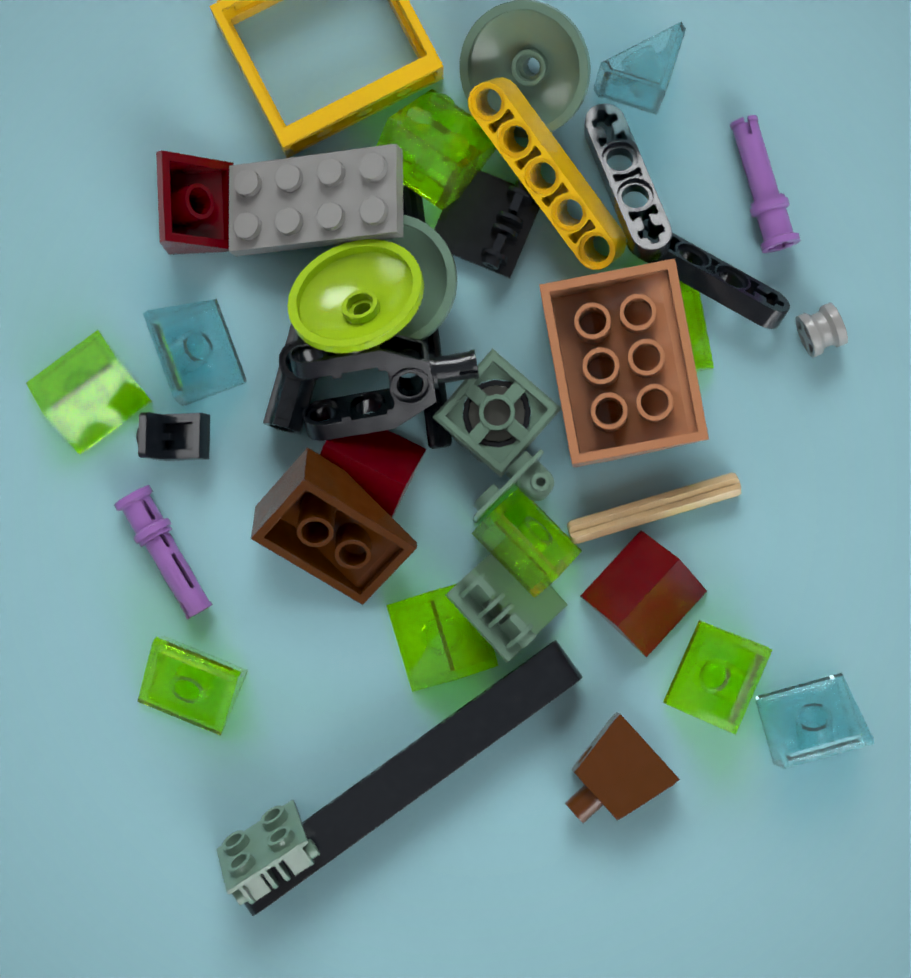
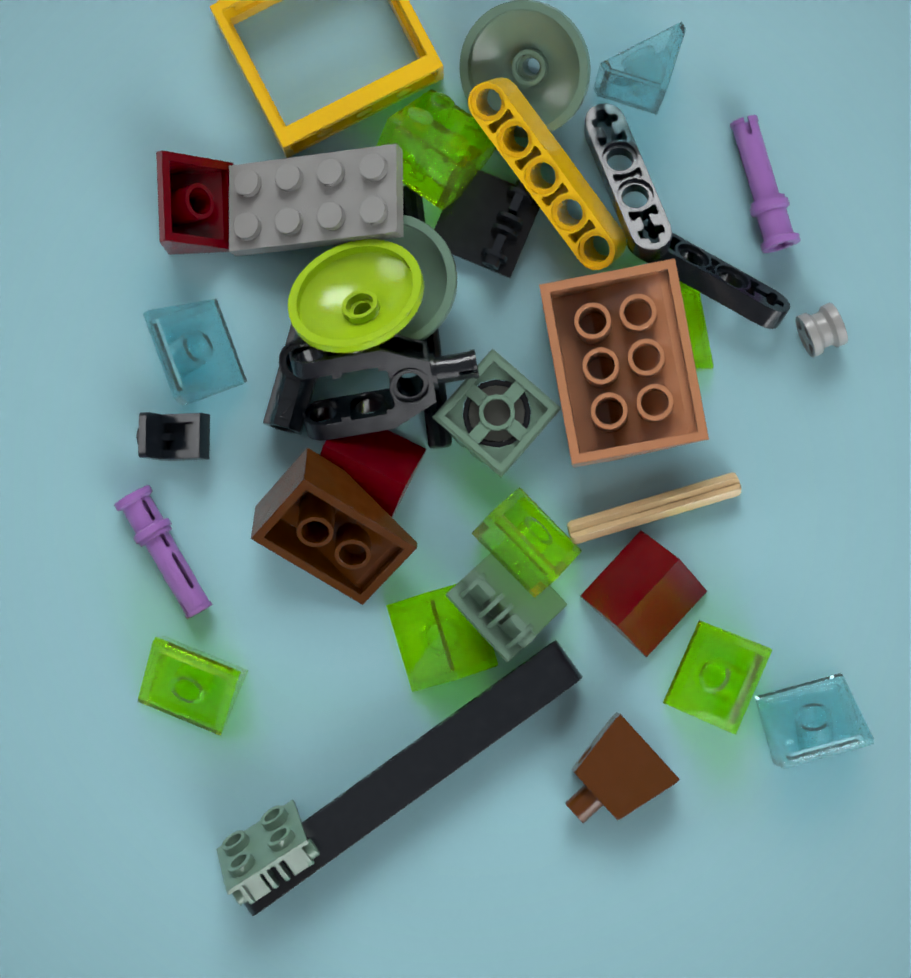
clear neon green slope [26,330,152,455] -> none
sand green hinge [473,449,554,523] -> none

